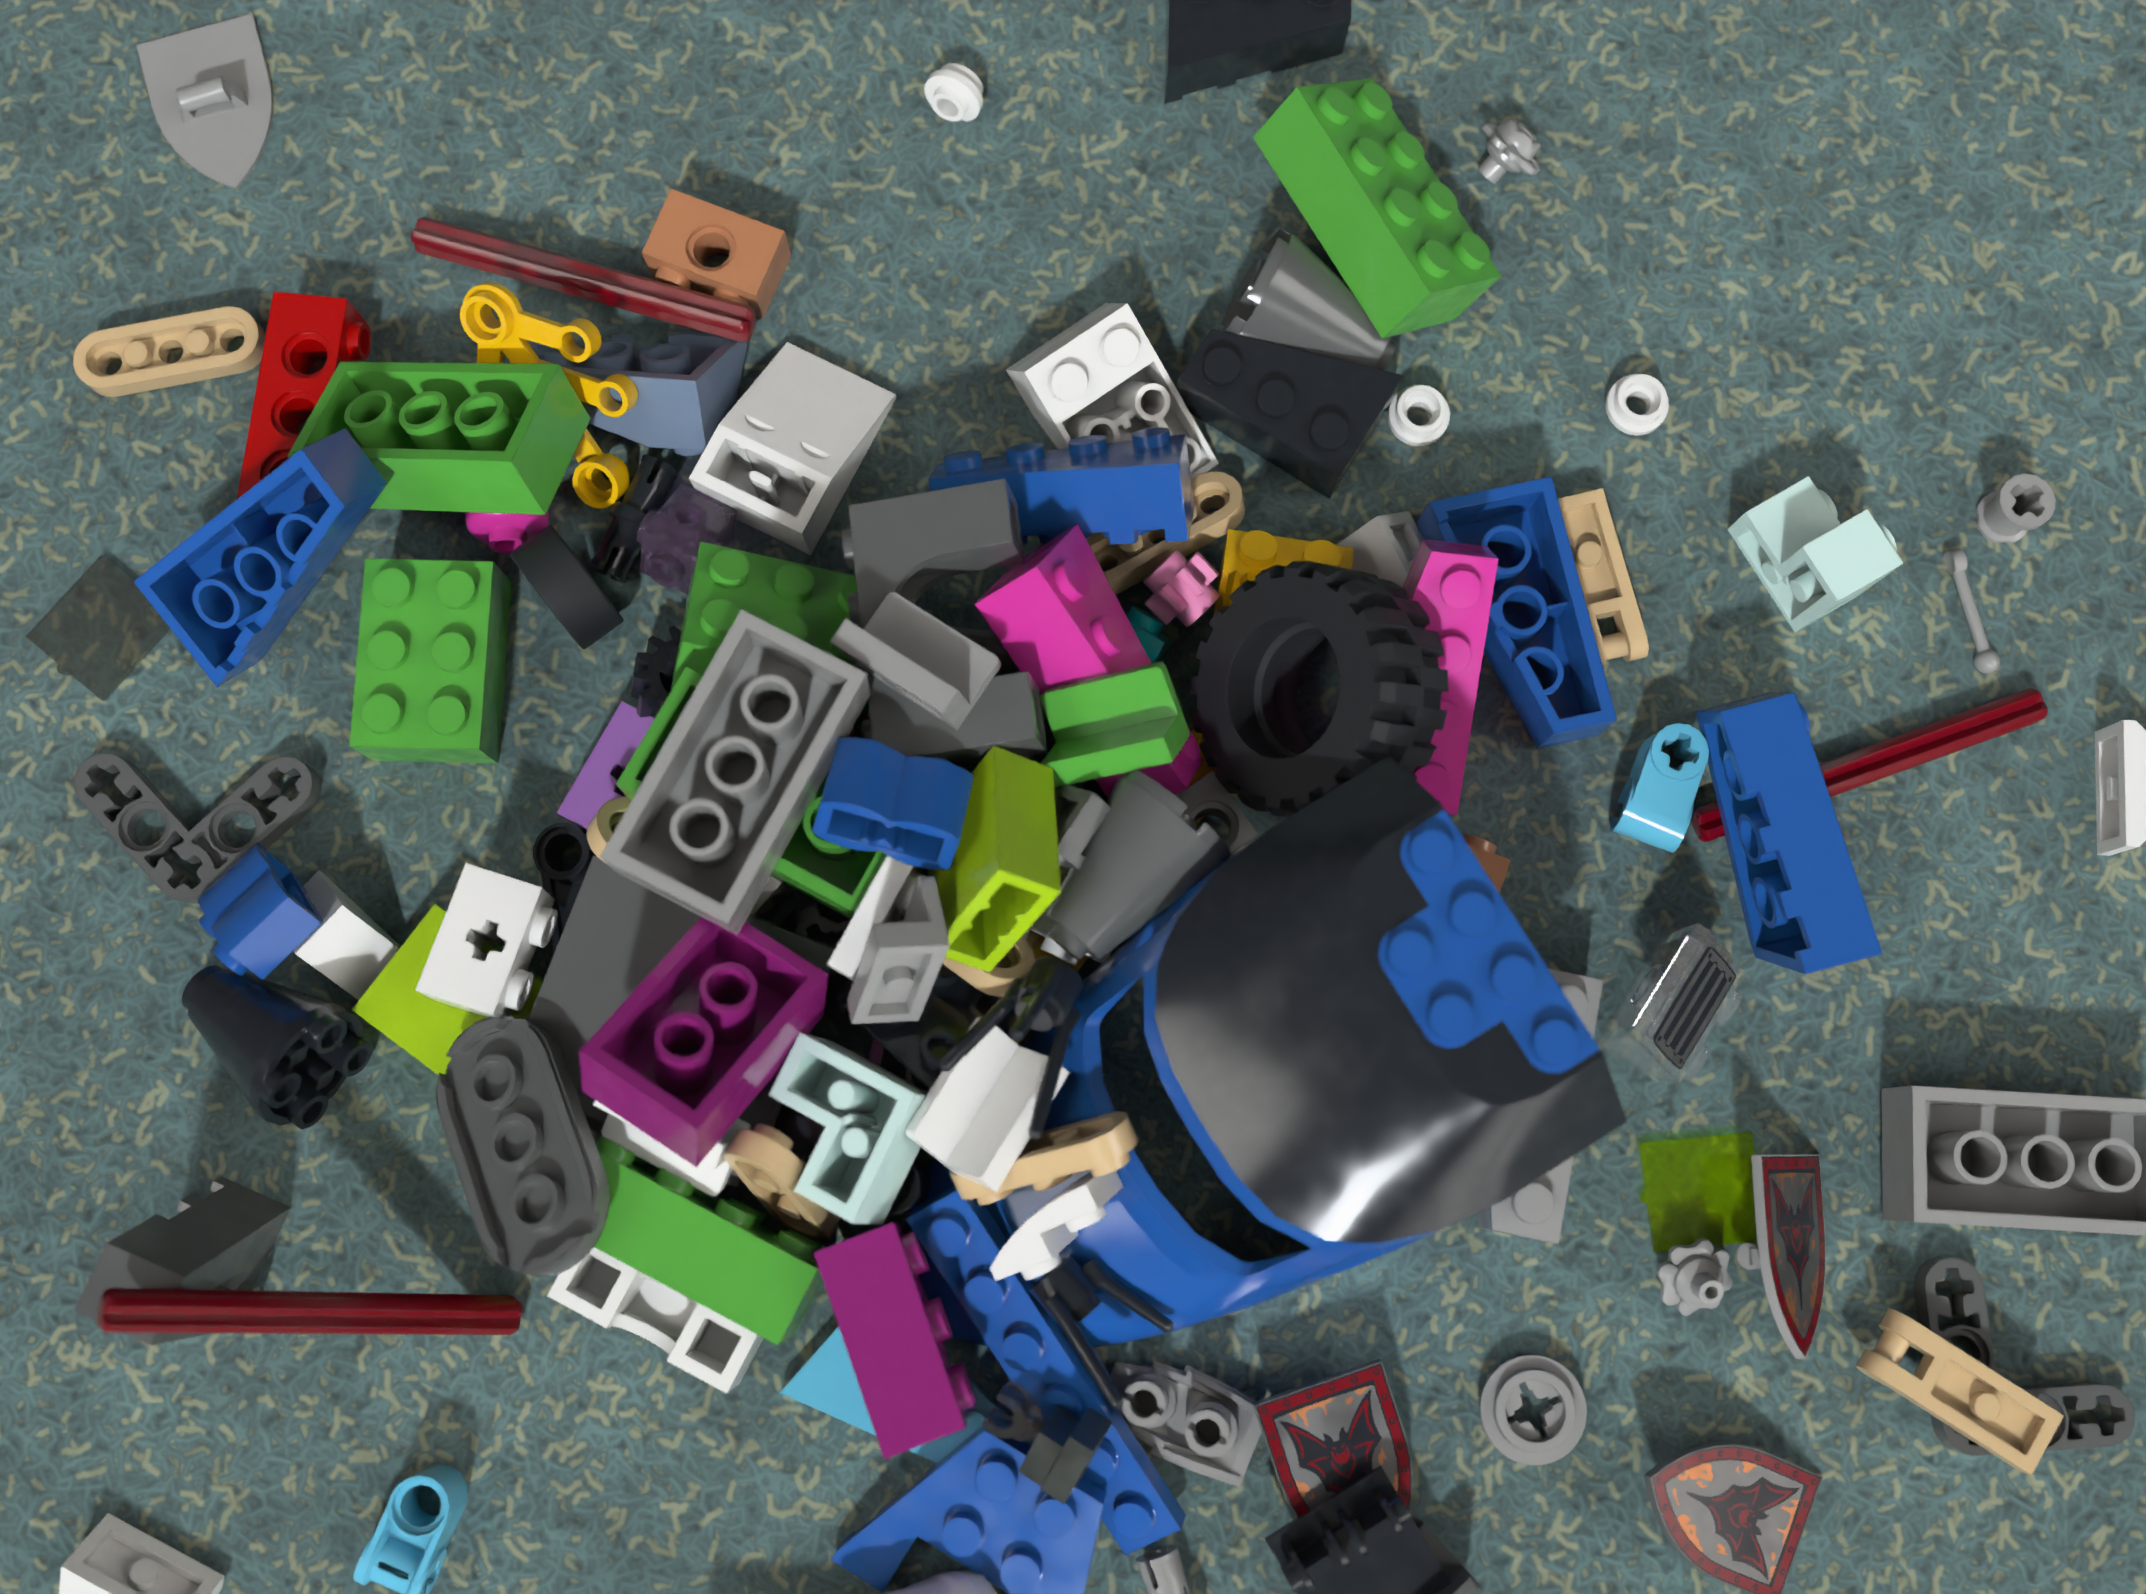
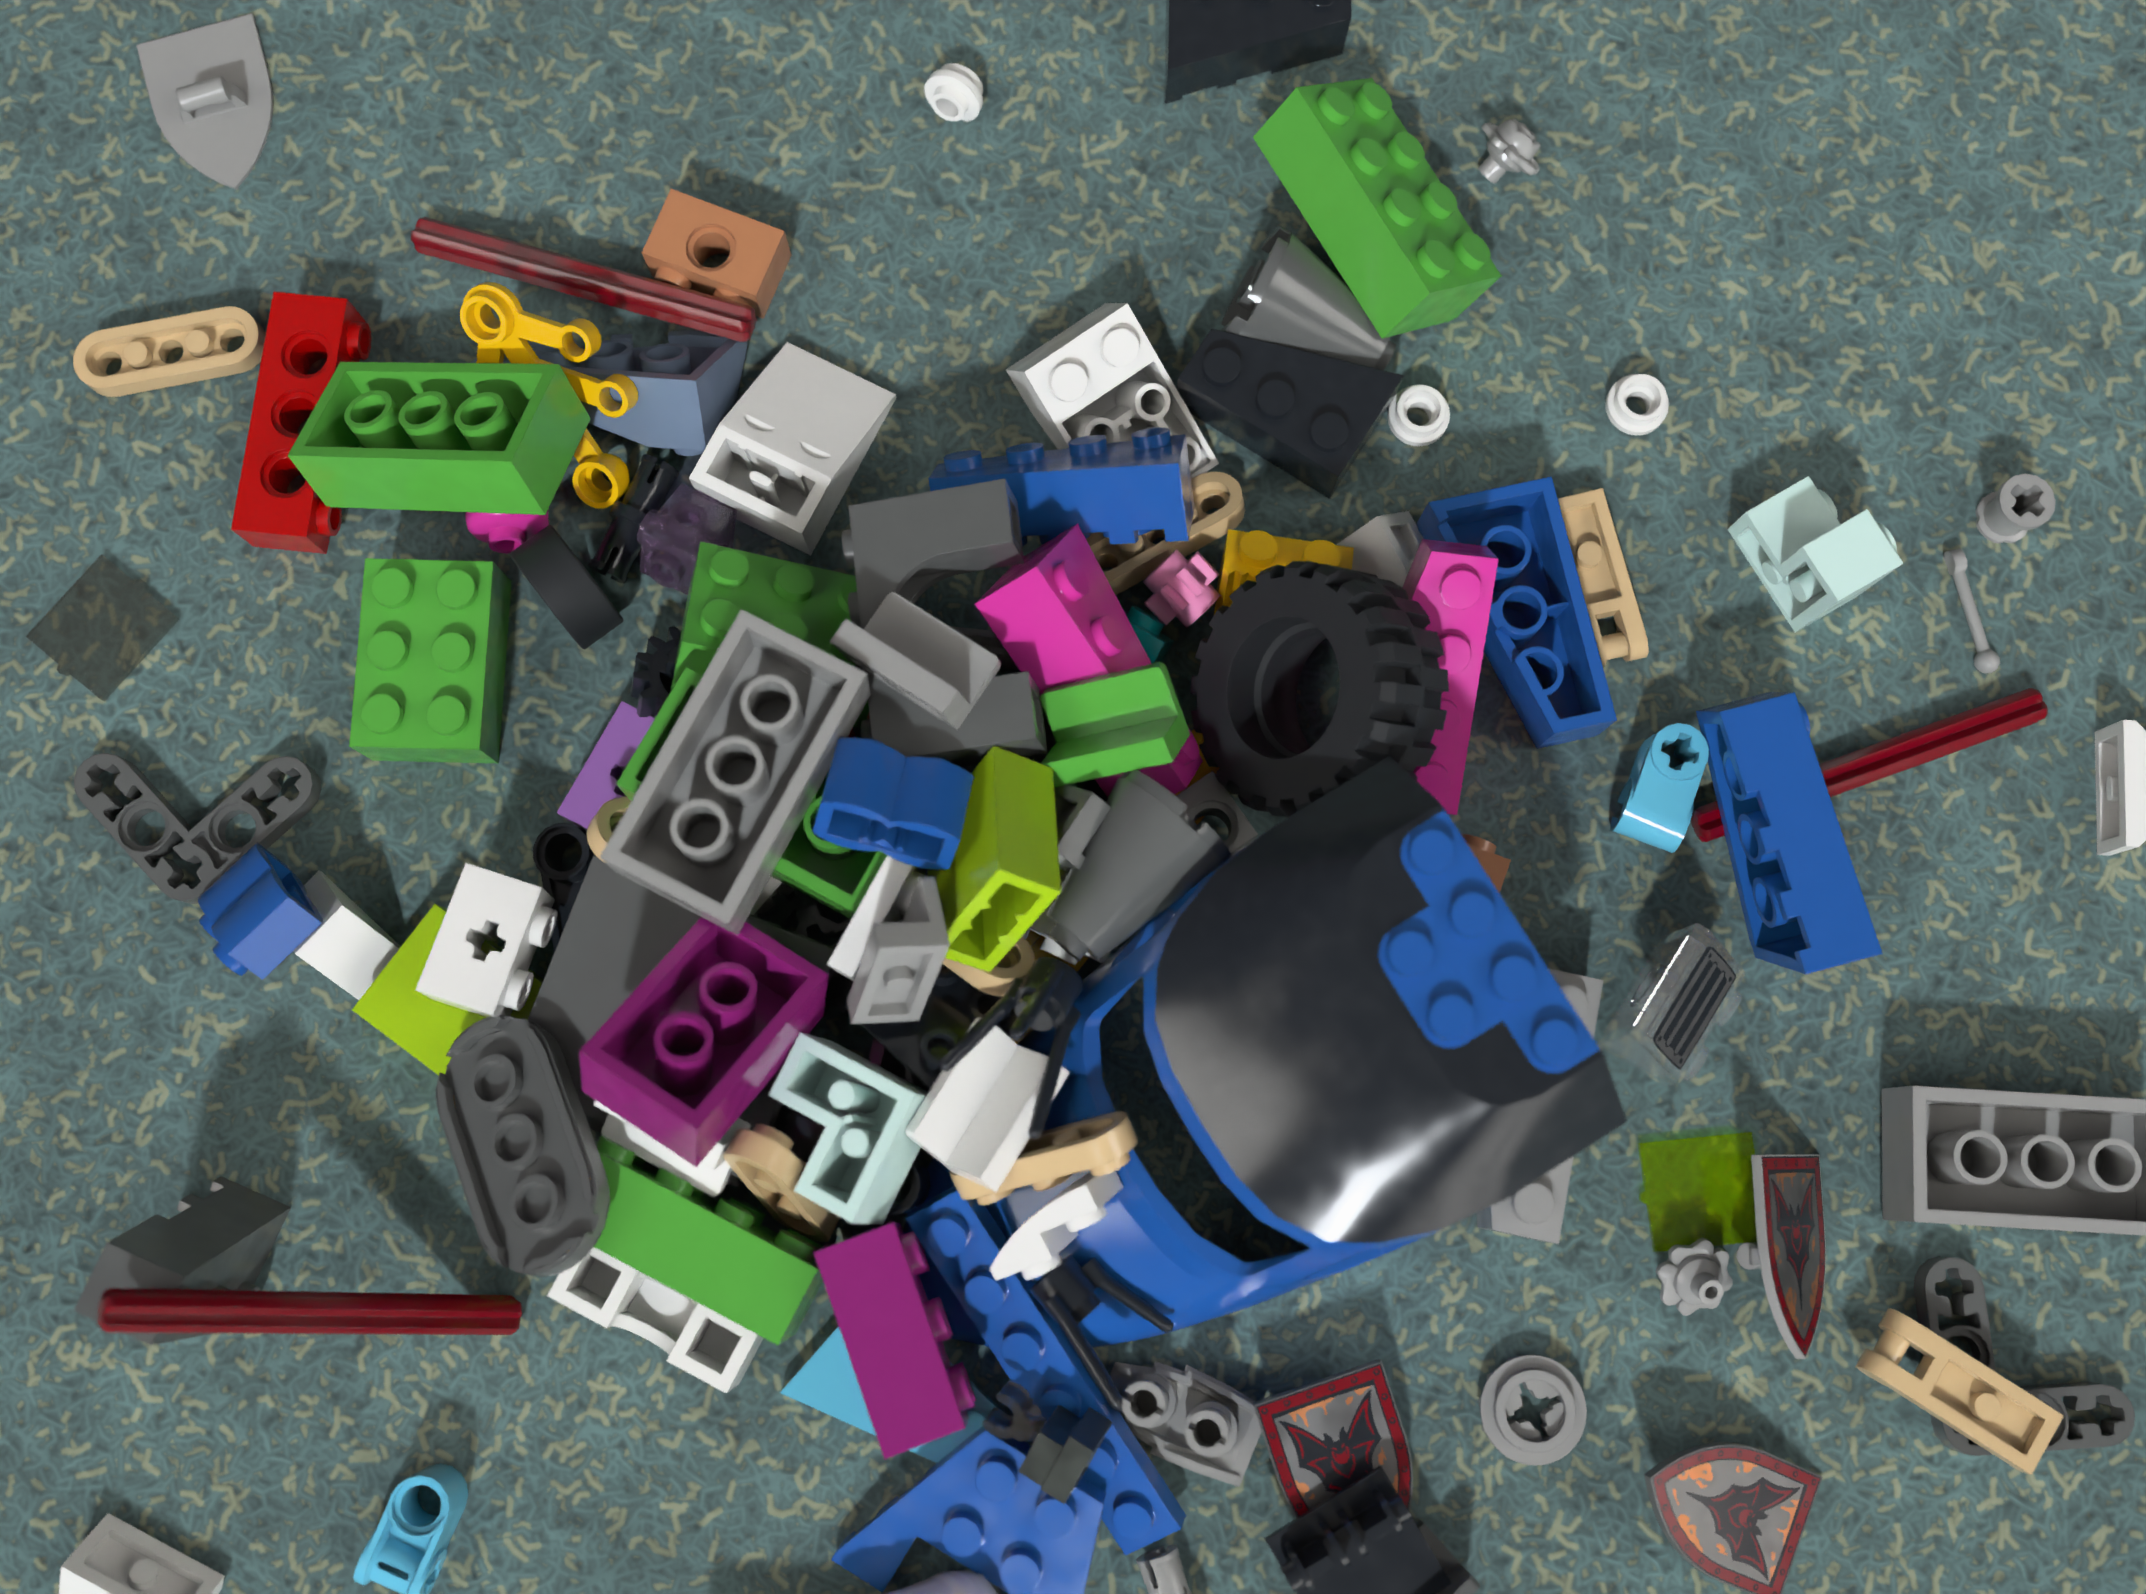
blue wedge [133,428,387,687] -> none
black cone [182,965,372,1129] -> none

